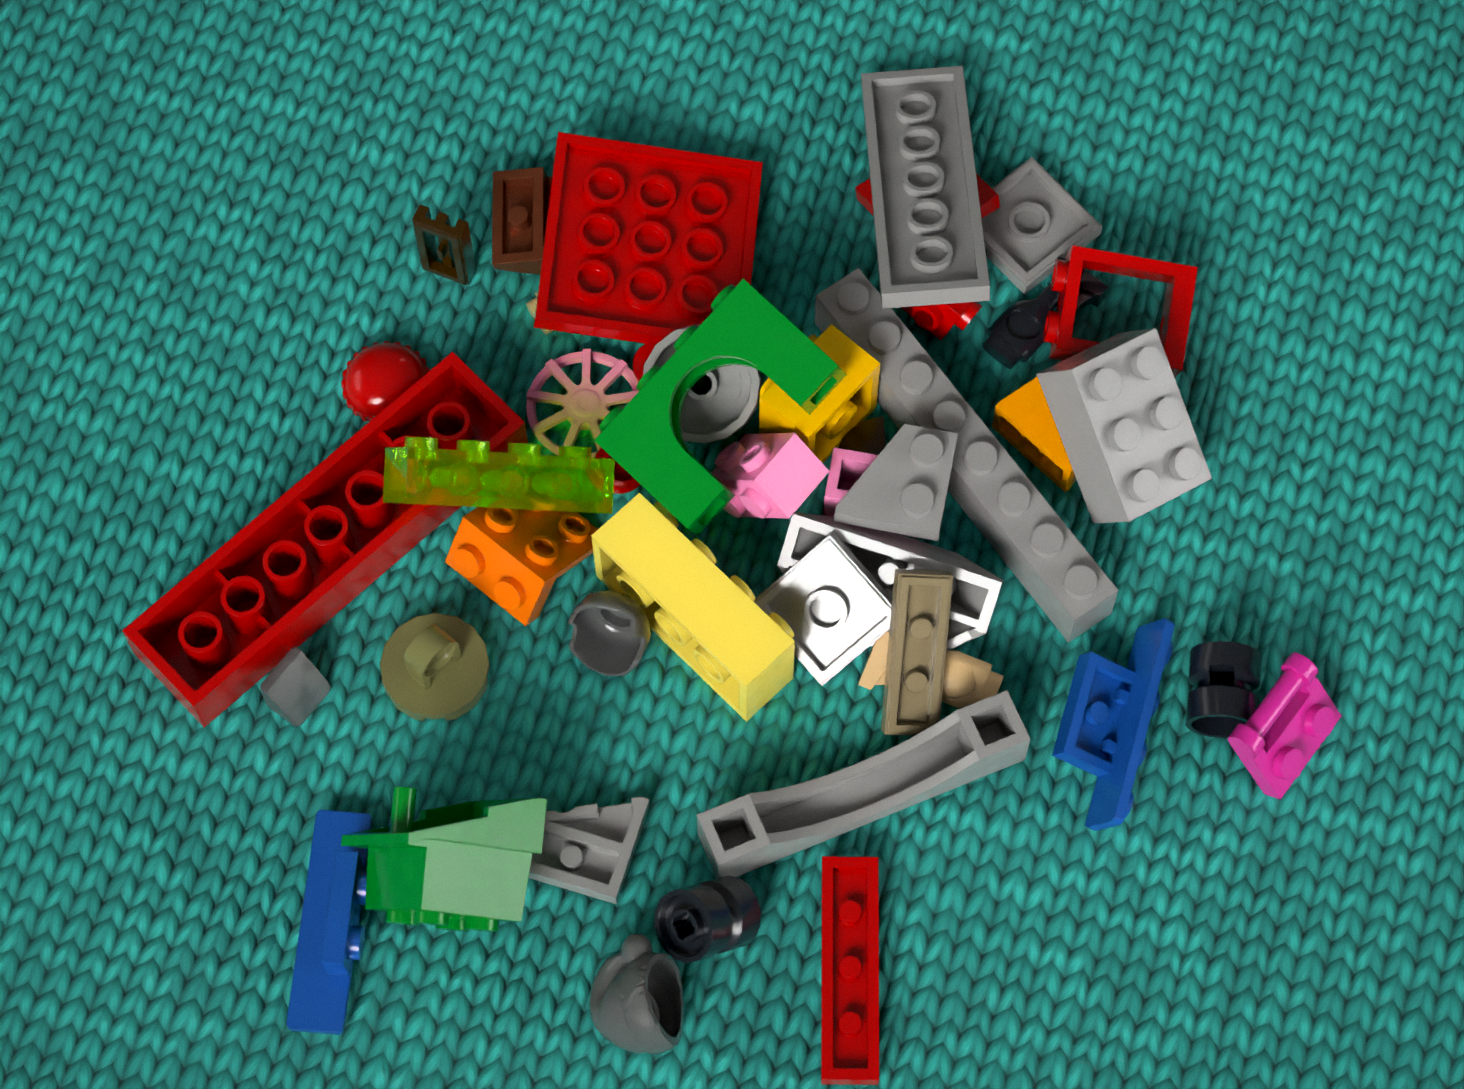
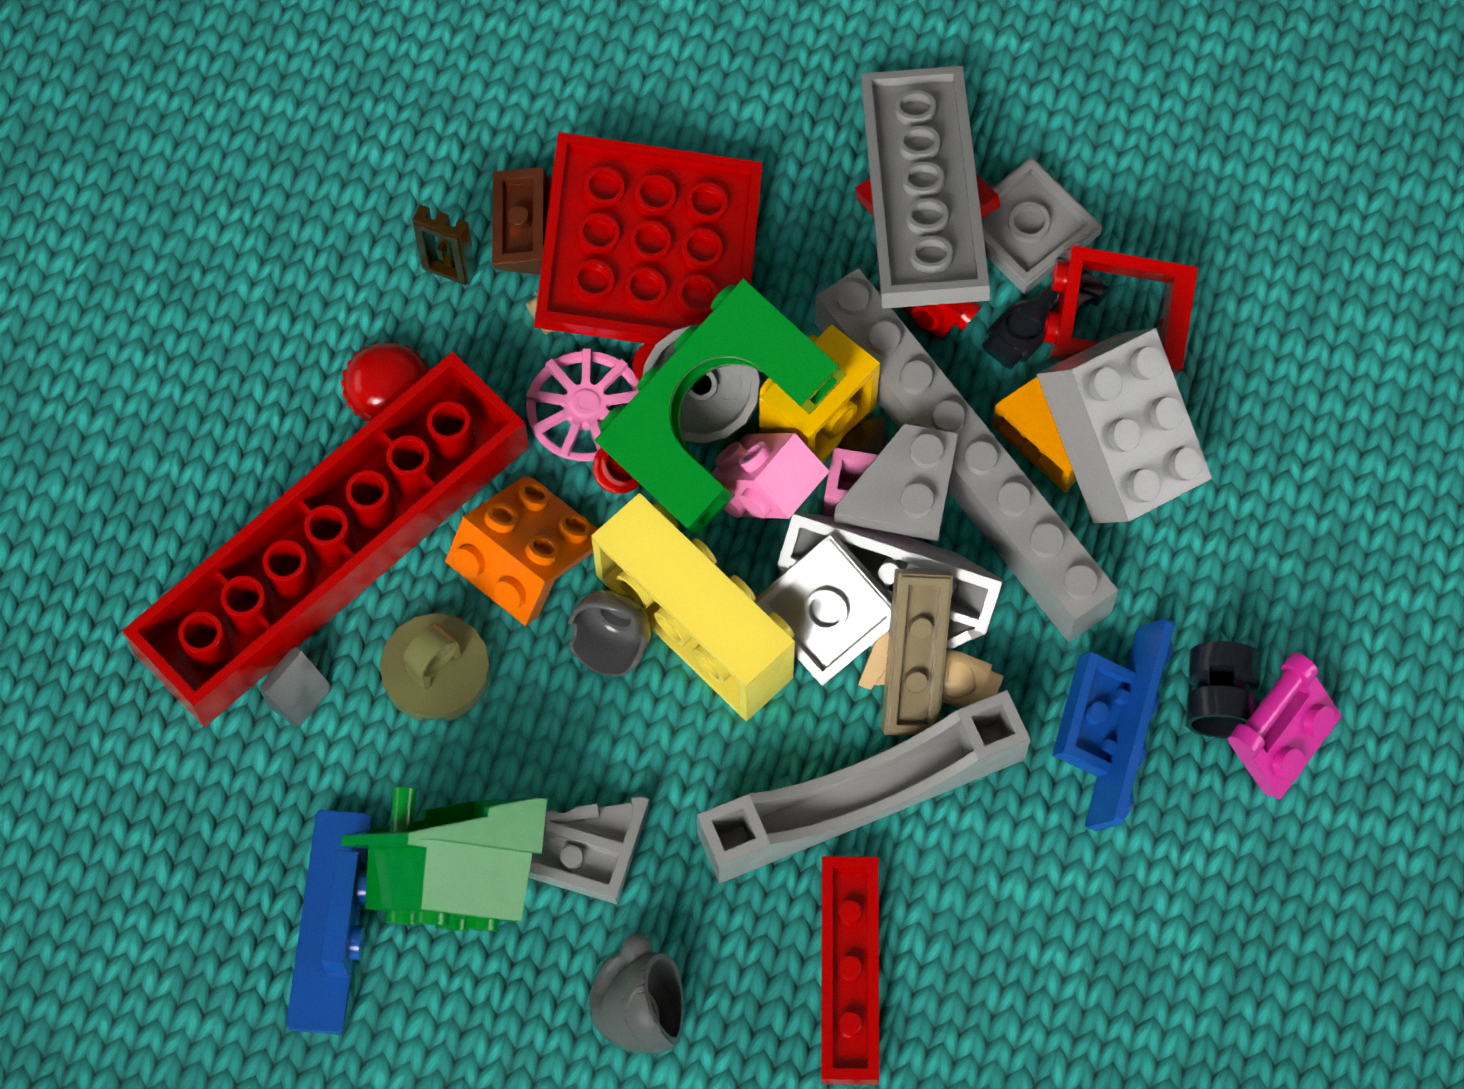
clear neon green brick [383,437,615,514] -> none
black wheel [654,875,761,963] -> none

